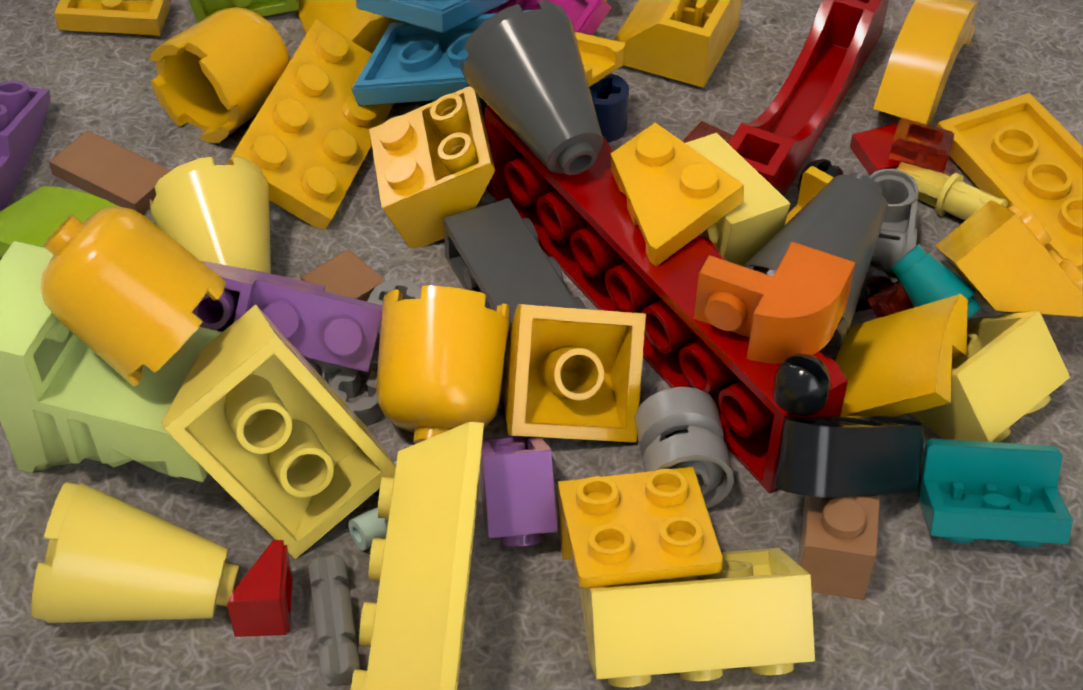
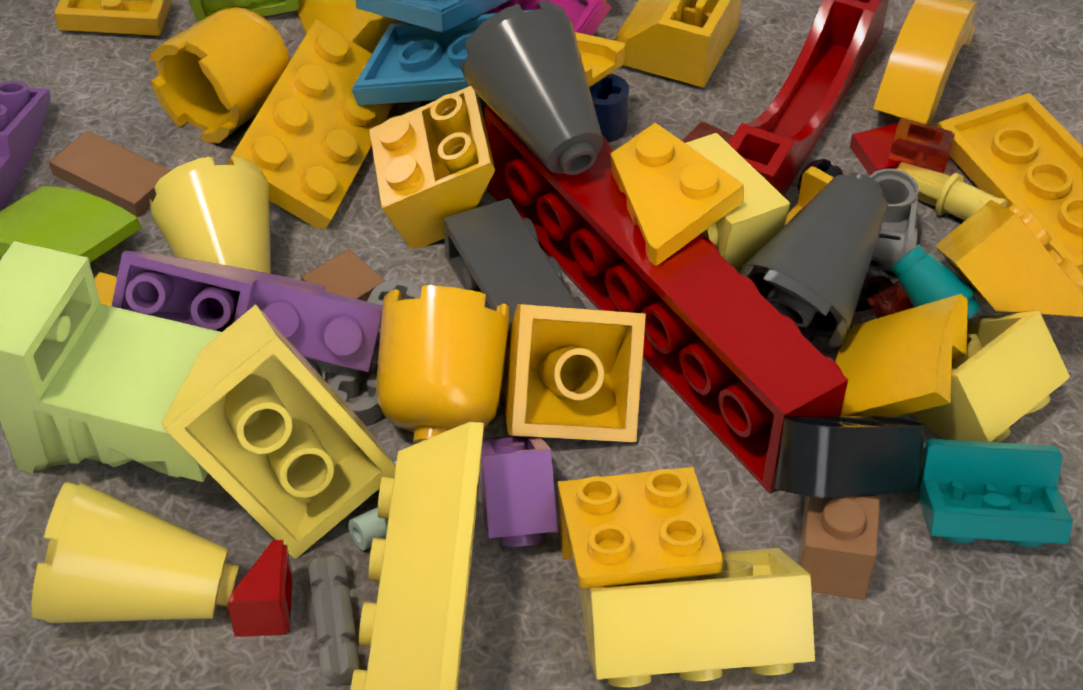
yellow cylinder [40,206,226,386] -> none
light grey wheel [634,386,734,509] -> none
orange brick [694,242,856,364] -> none
black hinge [772,354,831,415] -> none

